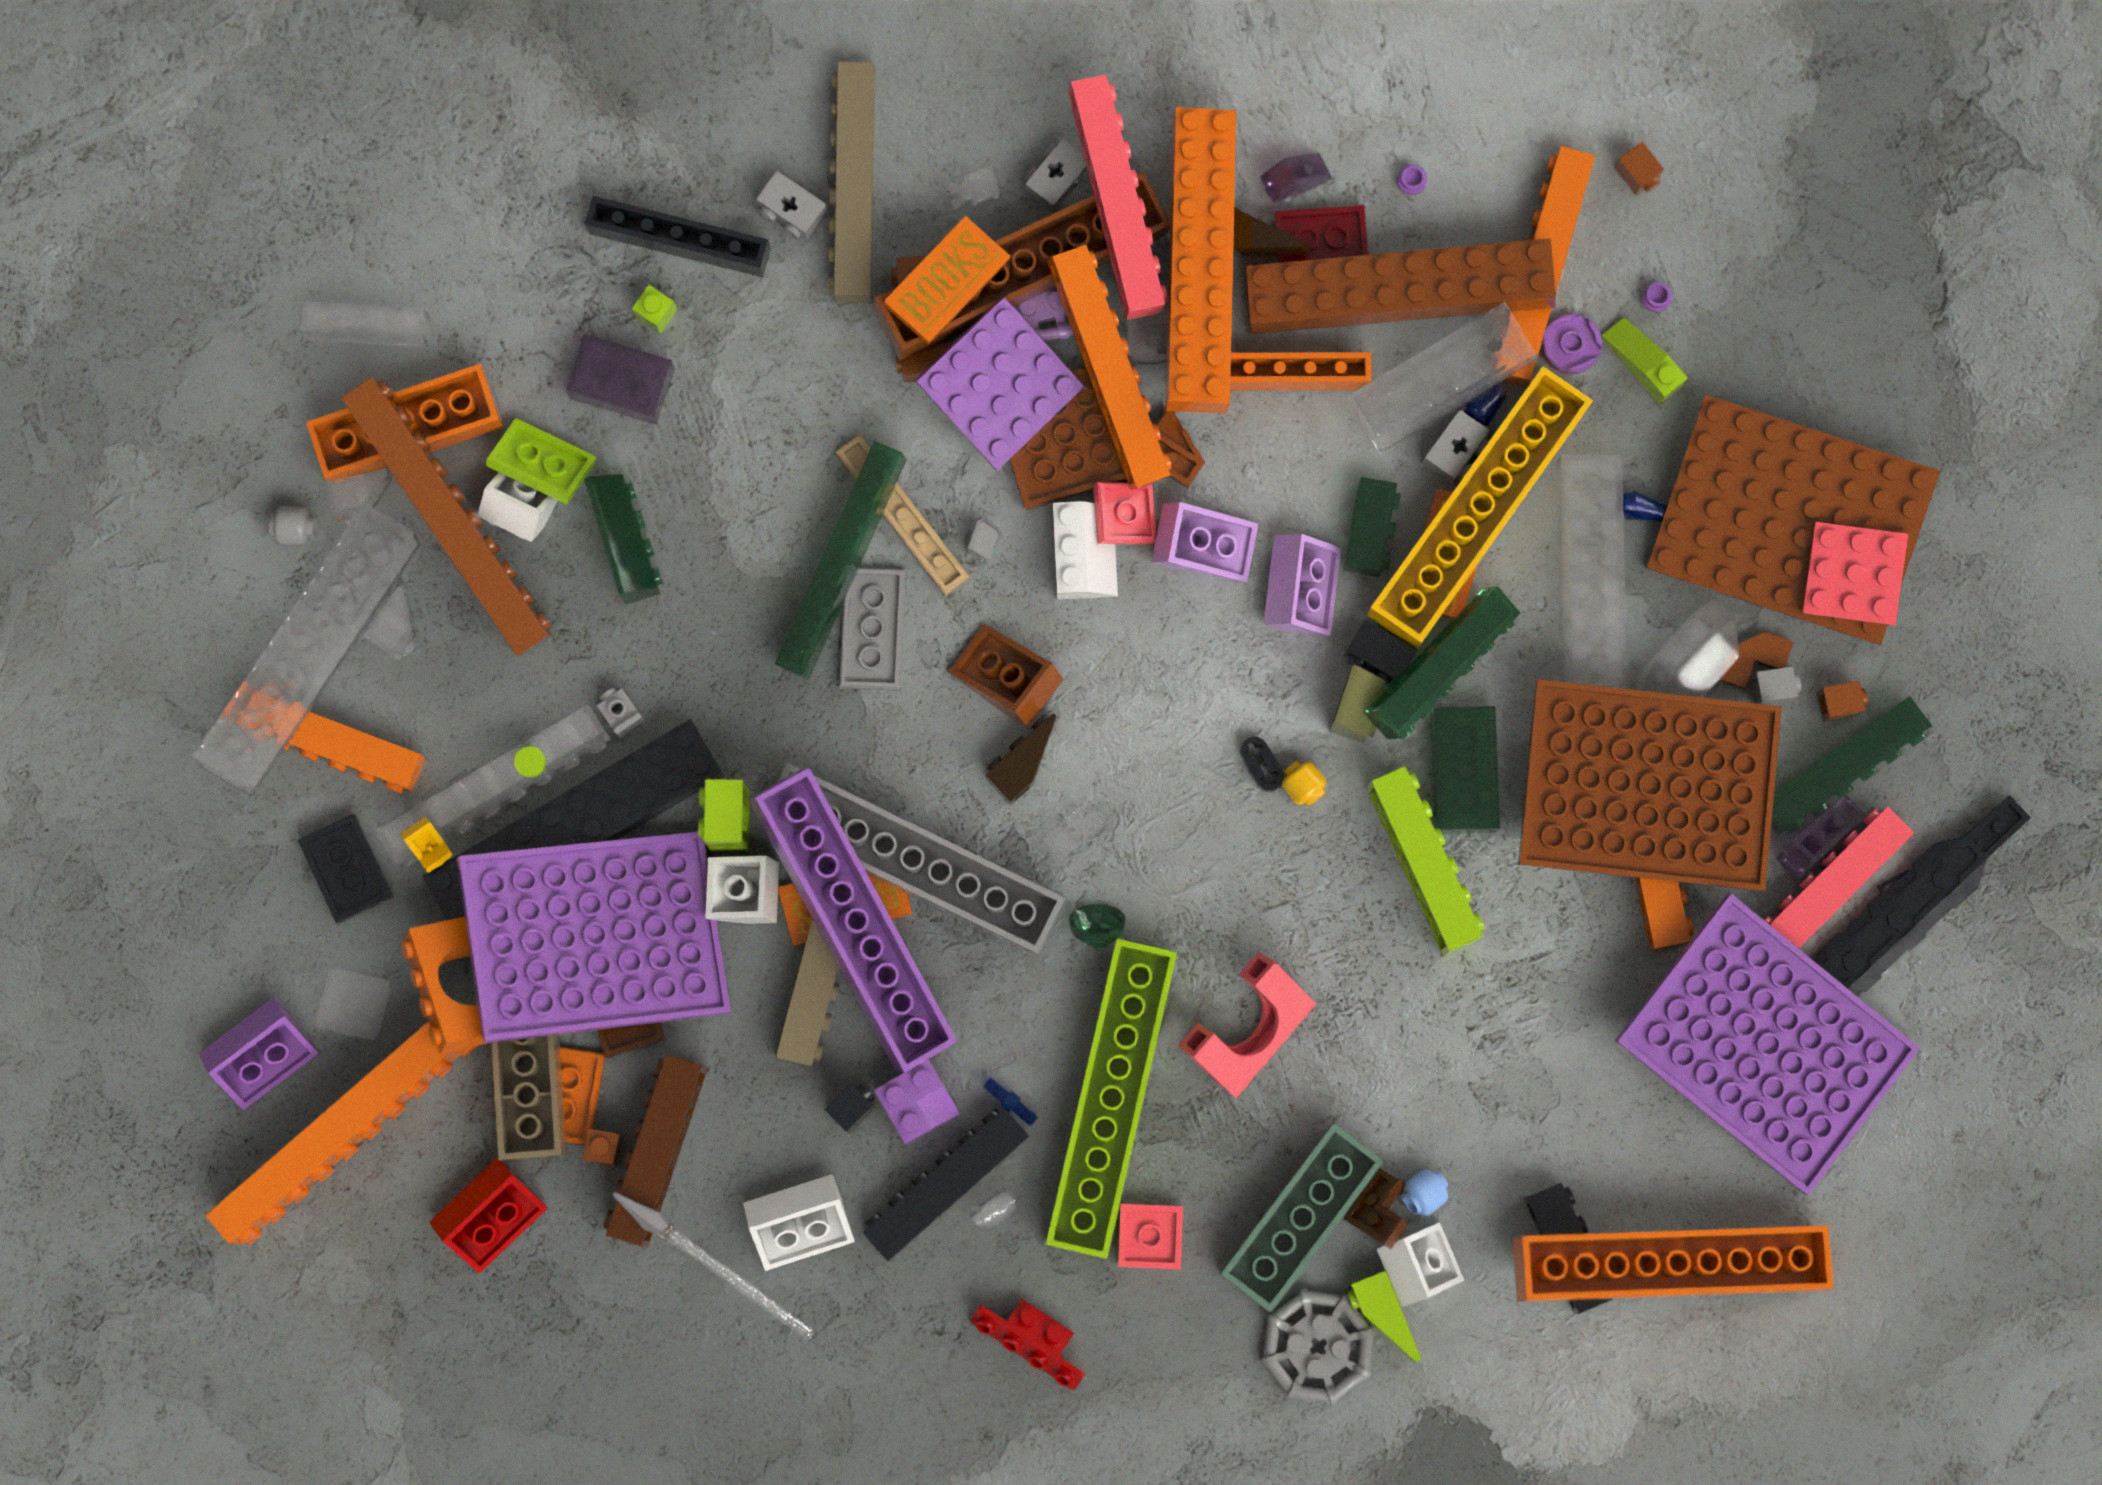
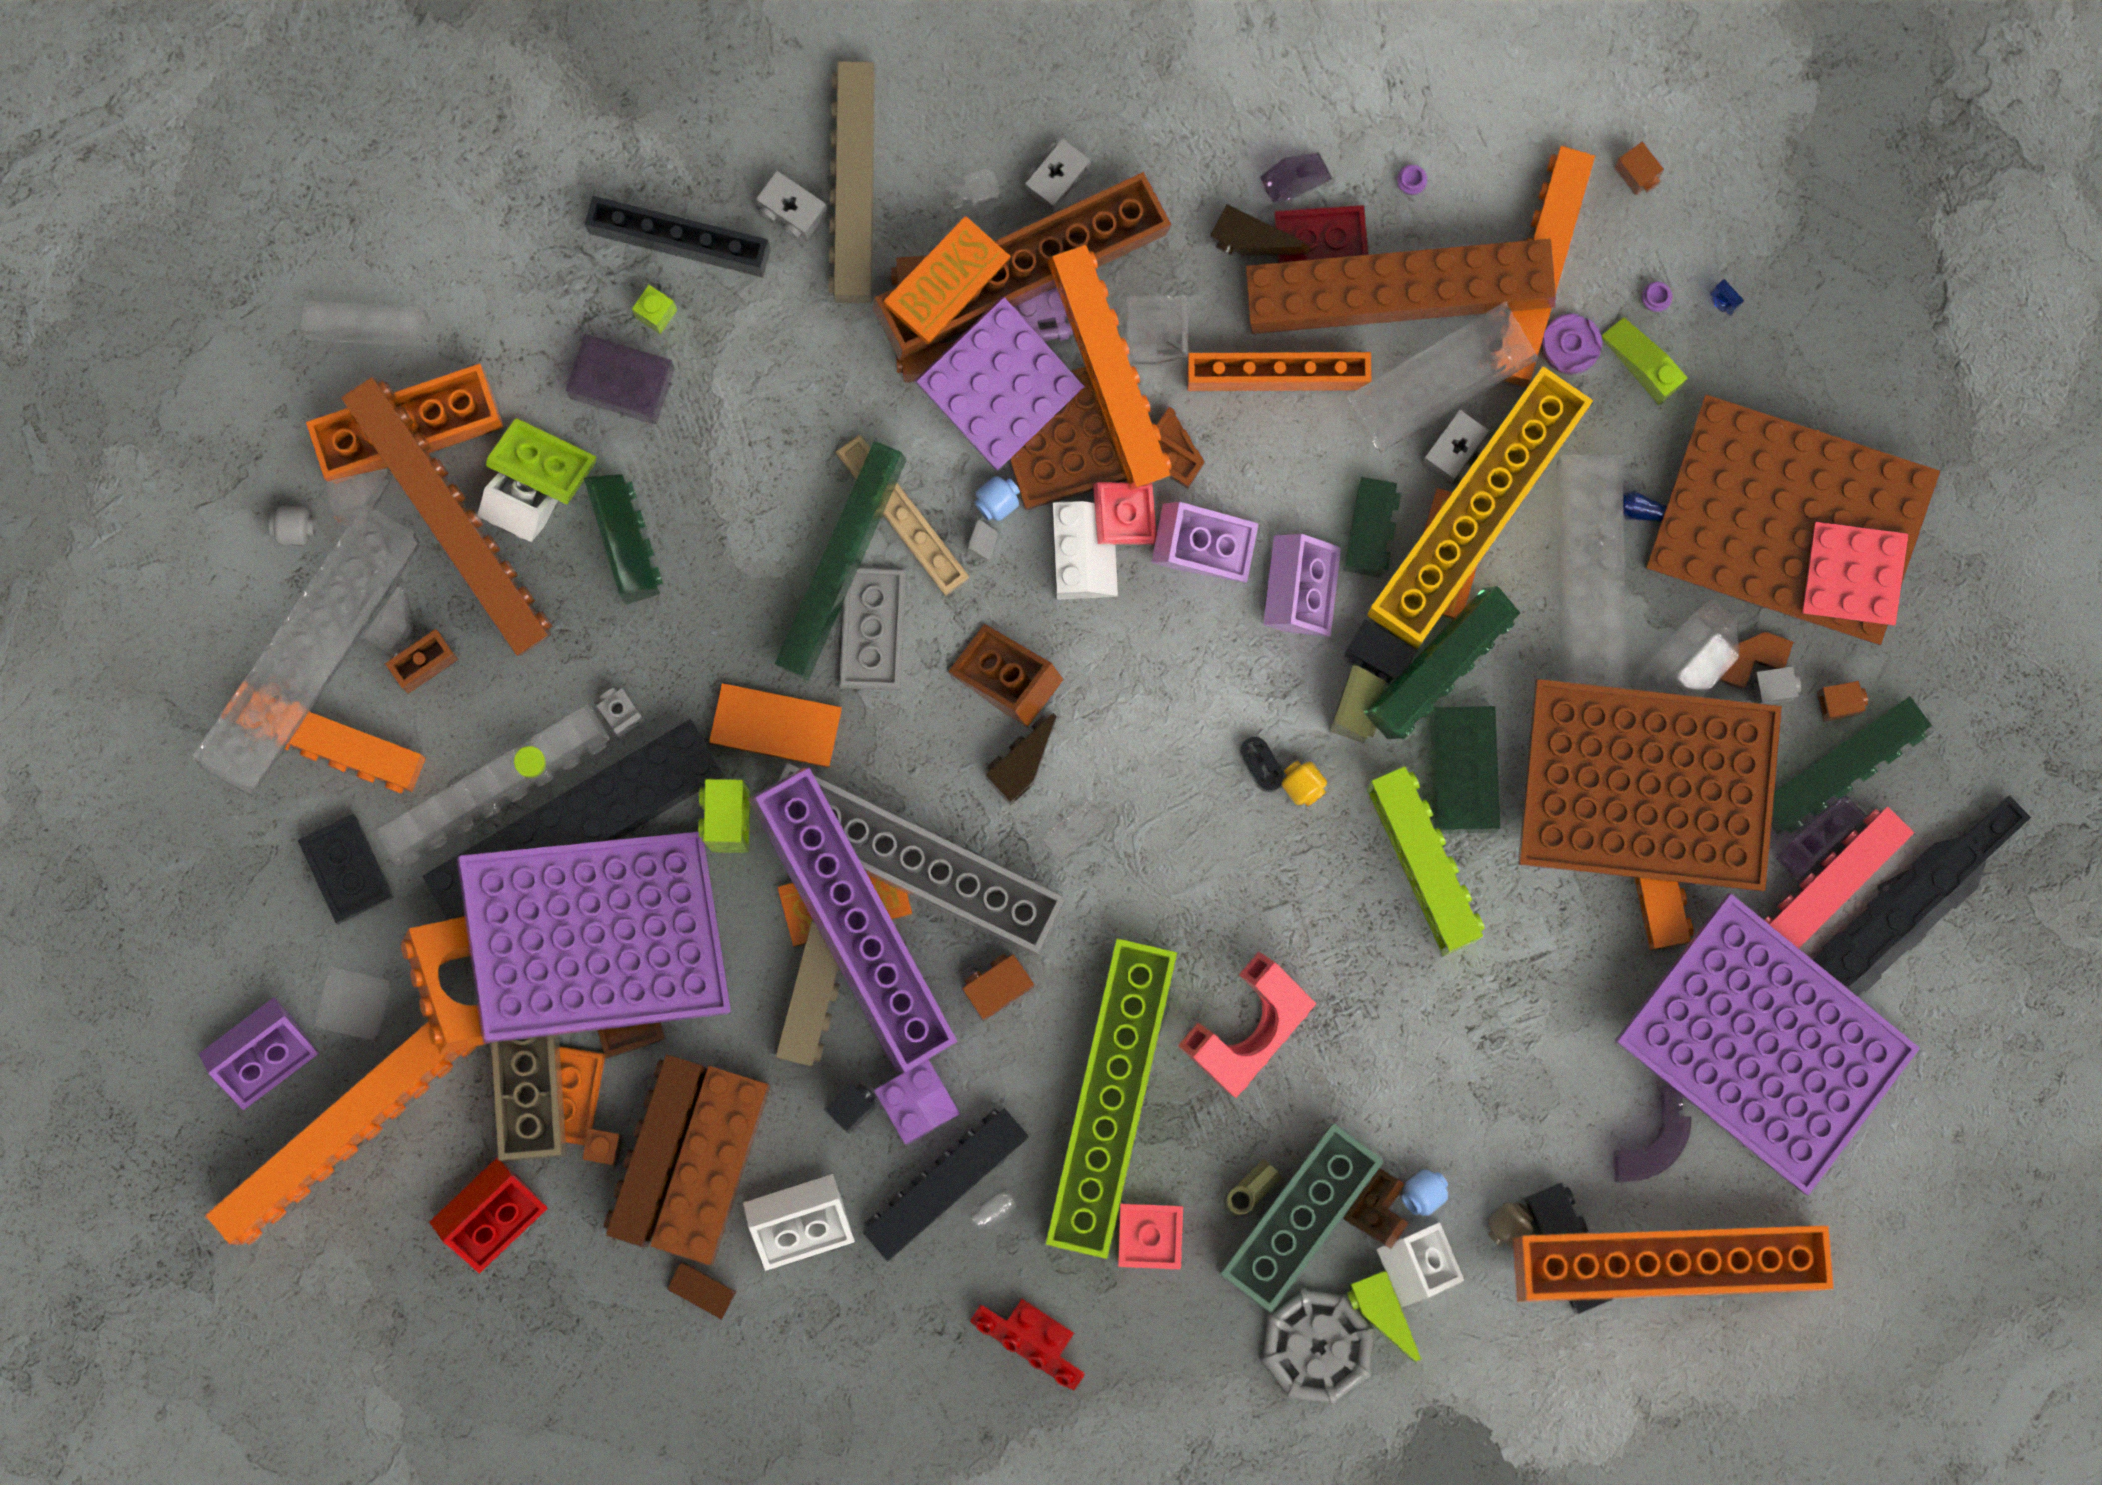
yellow bracket [400,816,453,873] -> none
clear piece [612,1192,815,1340] -> none
white slope [705,856,779,924] -> none
clear blue bar [983,1078,1038,1126] -> none
coral brick [1068,75,1168,320] -> none
clear green piece [1069,904,1126,949] -> none
orange brick [1165,107,1236,414] -> none
clear blue cone [1464,385,1507,426] -> none
none -> dark orange brick [385,629,459,694]
none -> dark orange brick [650,1066,771,1265]
none -> reddish brown slope [667,1262,737,1320]
none -> orange tile [709,683,842,768]
none -> dark orange brick [962,953,1035,1022]
none -> light blue head [974,476,1020,521]
none -> olive piece [1224,1159,1282,1216]
none -> dark tan head [1488,1201,1535,1248]
none -> clear purple arch [1614,1085,1691,1183]
none -> clear blue plate [1710,279,1745,316]

